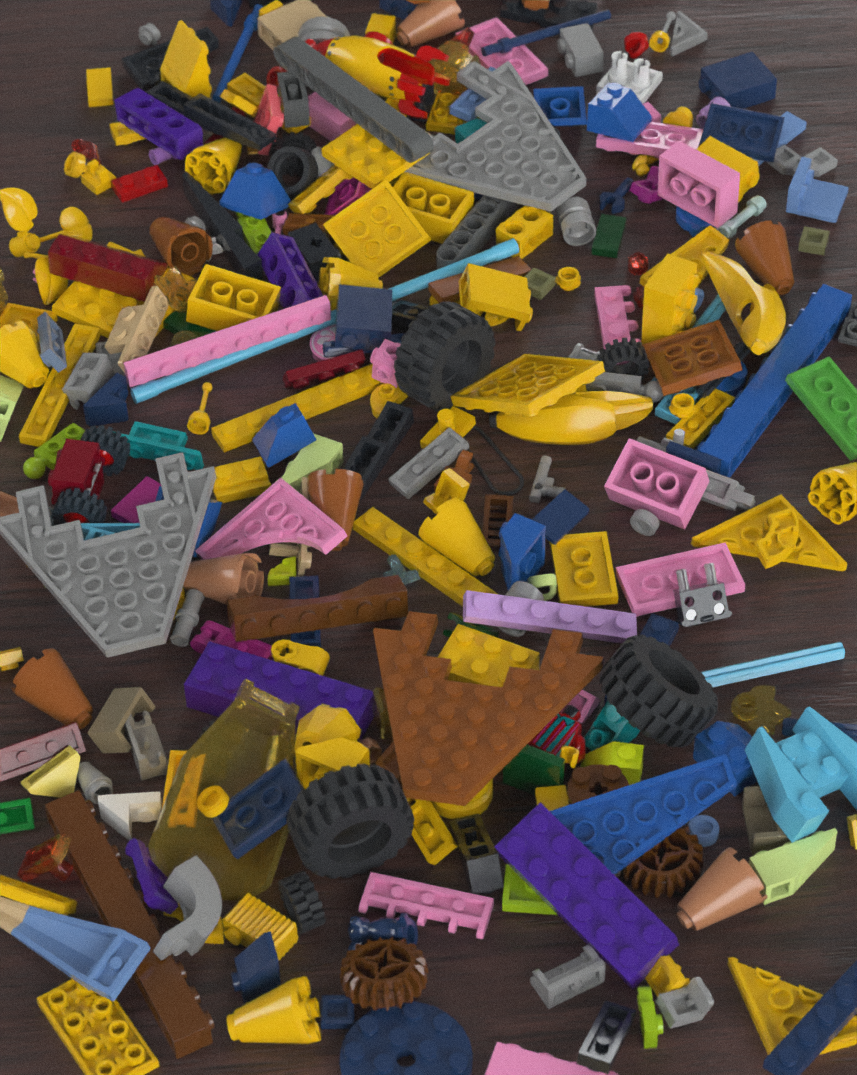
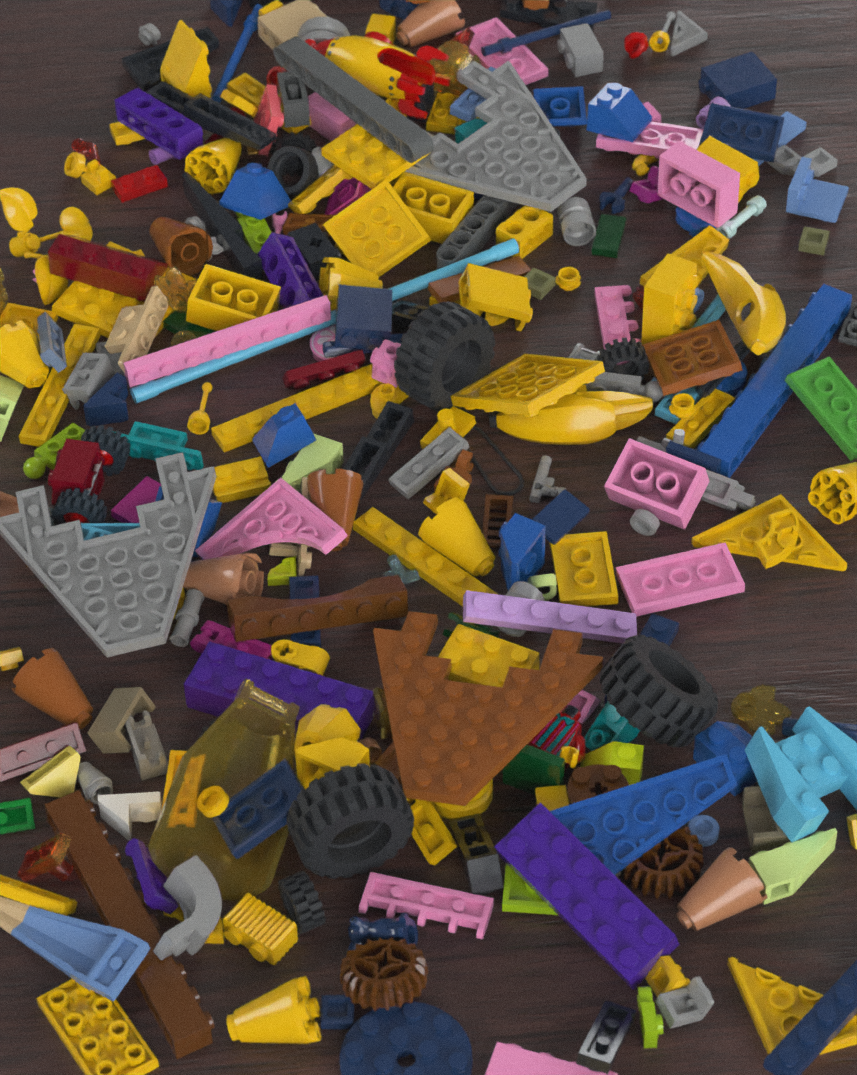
yellow tile [86,67,113,107] -> none
dark blue slope [231,931,281,1003] -> none
light grey hinge [530,944,605,1009] -> none
white plate [597,51,663,104] -> none
clear red hinge [628,252,649,275] -> none
yellow tile [663,107,693,127] -> none
piece [673,563,732,627] -> none
medium azure axle [701,642,845,687] -> none
dark orange cone [735,221,794,295] -> none

